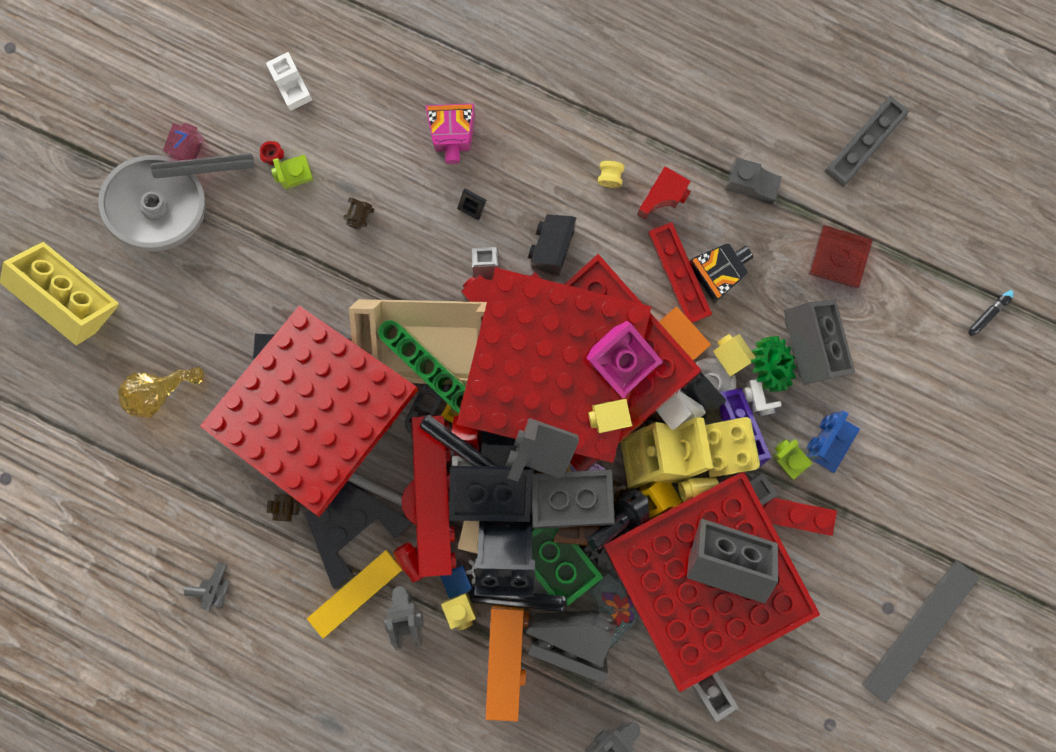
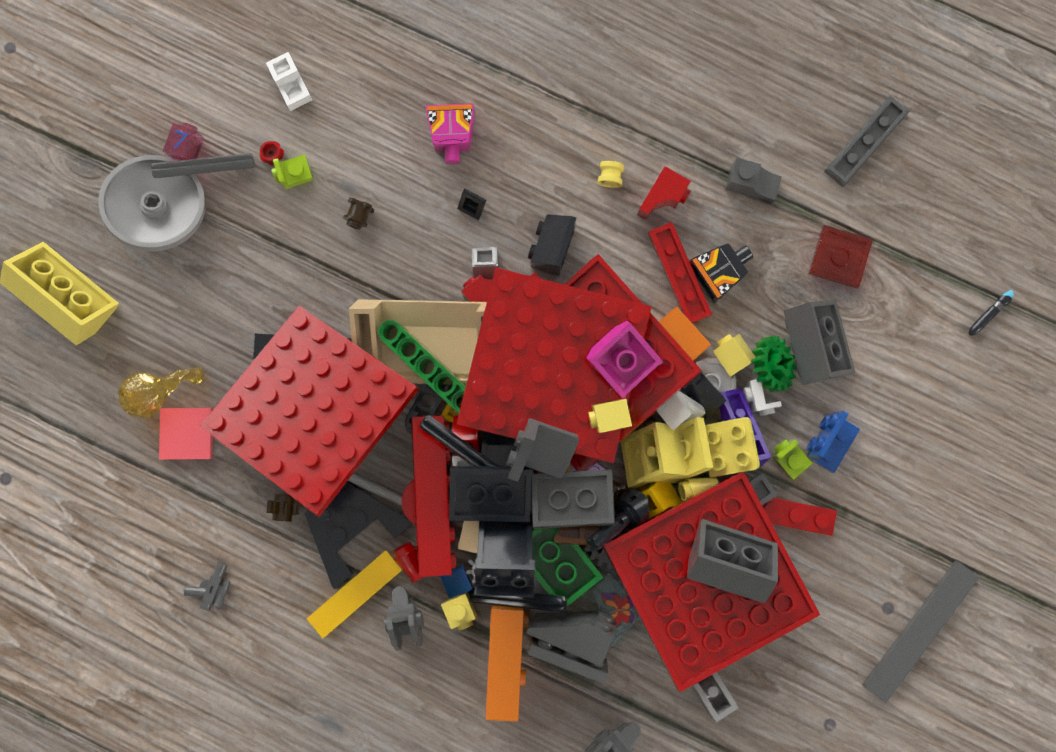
none -> coral tile [159,408,214,460]

